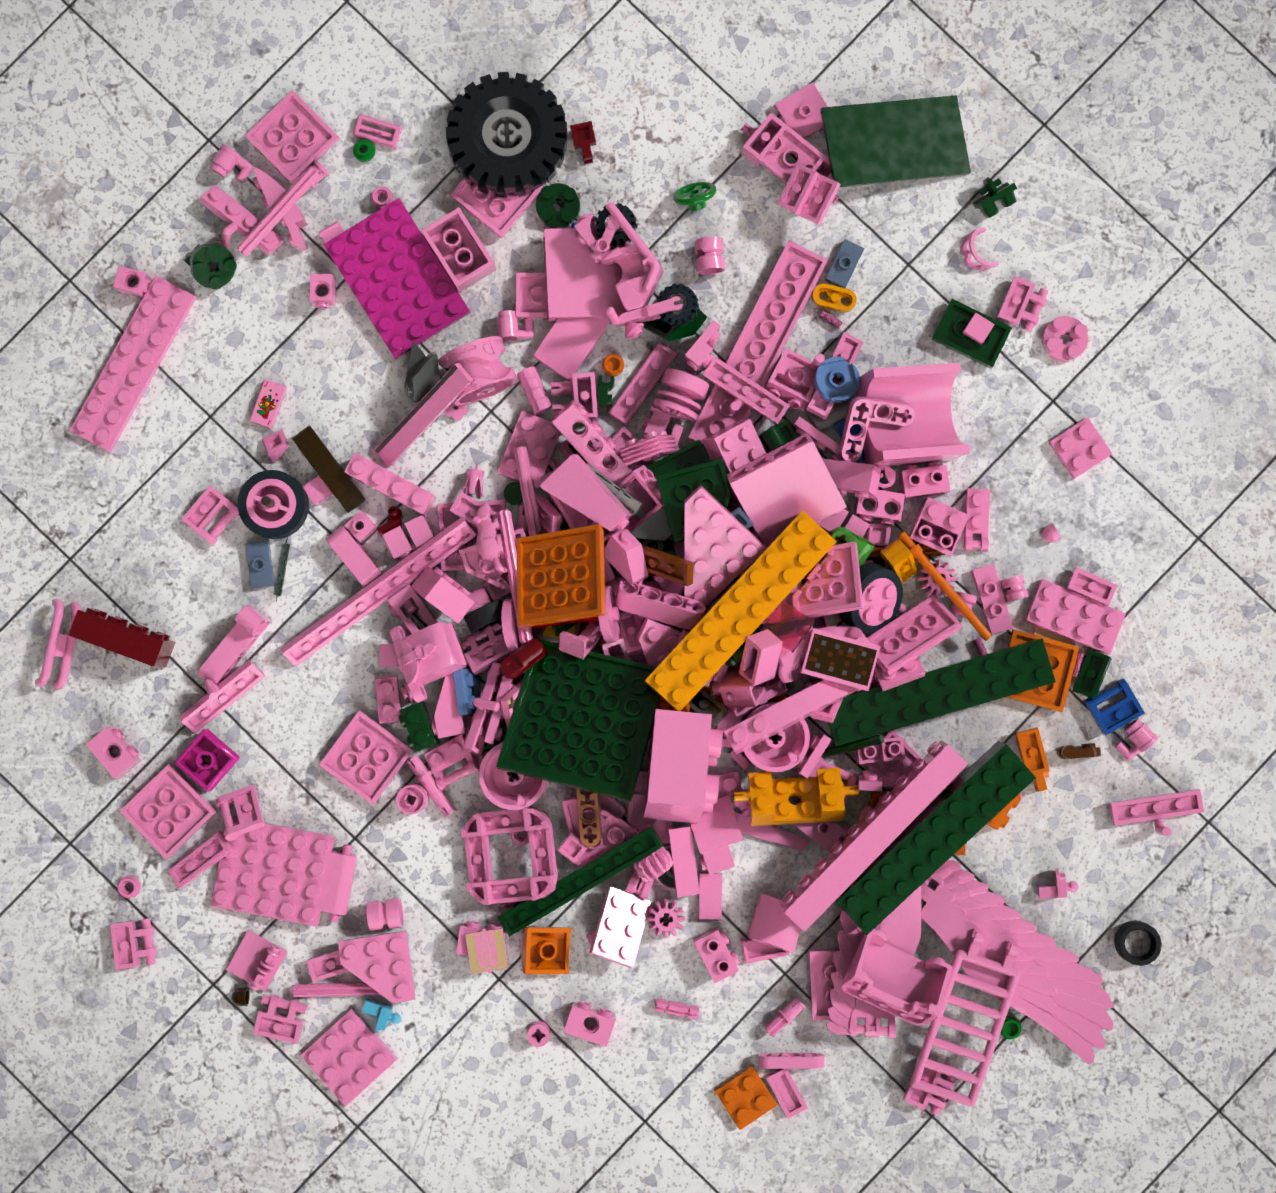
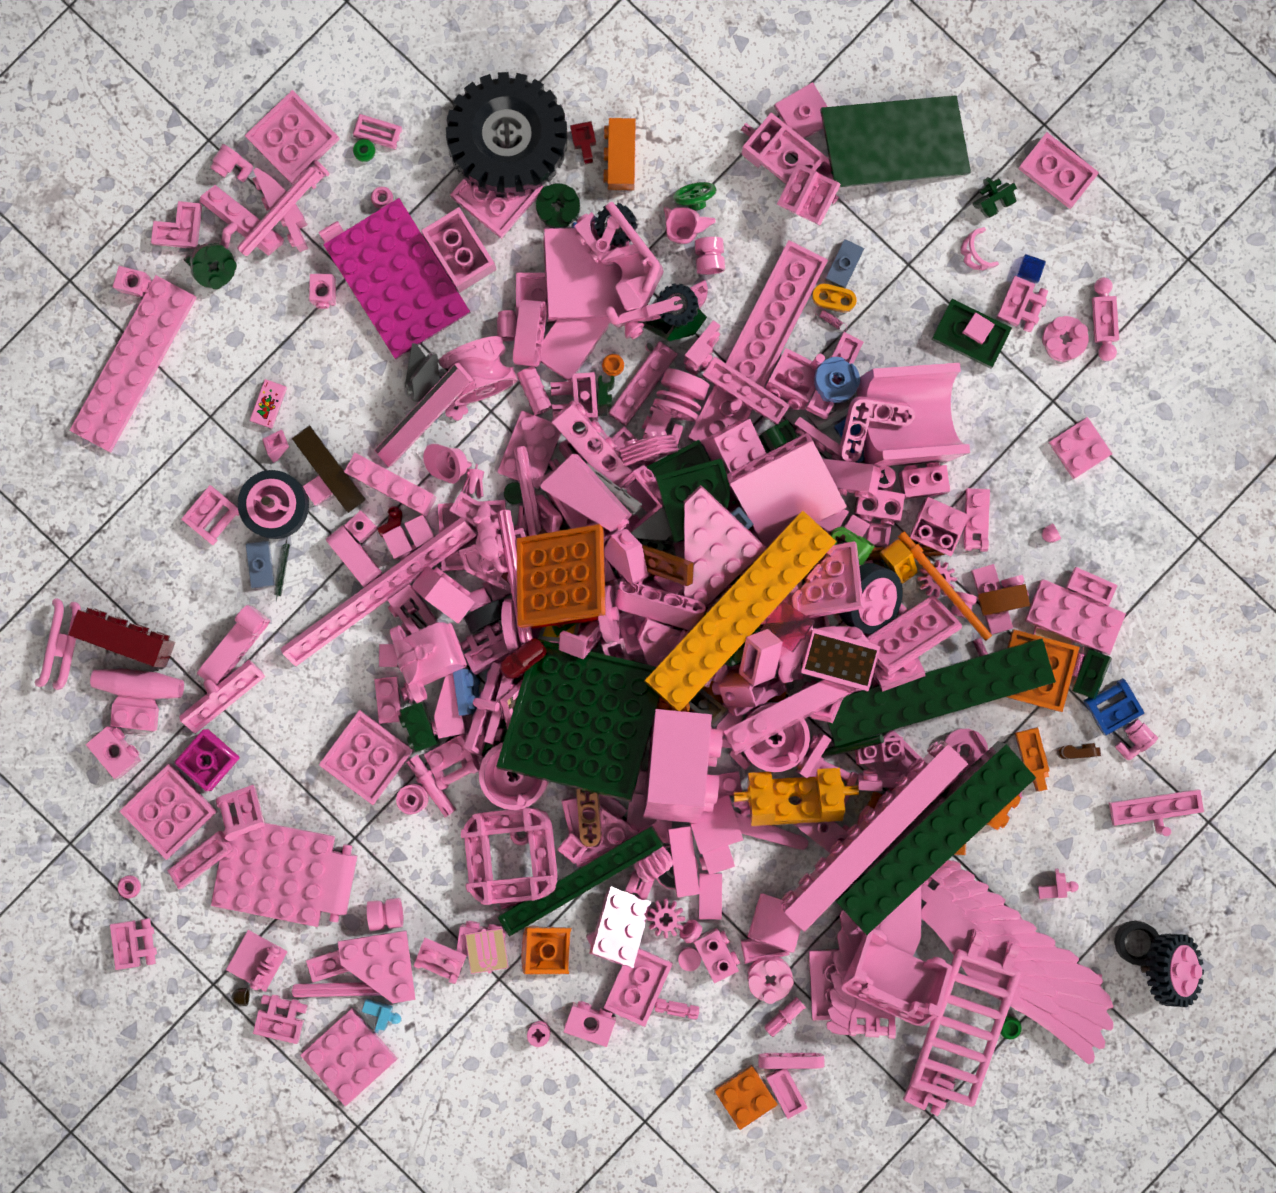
none -> bright pink plate [90,668,184,731]
none -> bright pink plate [151,201,202,249]
none -> bright pink plate [414,938,467,984]
none -> bright pink piece [423,444,472,484]
none -> bright pink beam [513,300,547,367]
none -> orange brick [603,118,636,191]
none -> bright pink plate [603,948,673,1027]
none -> bright pink piece [664,206,715,244]
none -> bright pink tile [678,947,701,971]
none -> bright pink tile [680,920,702,943]
none -> bright pink tile [690,280,708,309]
none -> bright pink plate [747,956,794,1004]
none -> bright pink plate [944,728,988,773]
none -> dark orange slope [978,584,1030,616]
none -> clear blue tile [1017,254,1046,283]
none -> bright pink plate [1018,132,1099,209]
none -> bright pink plate [1092,277,1119,361]
none -> black wheel [1141,934,1204,1007]

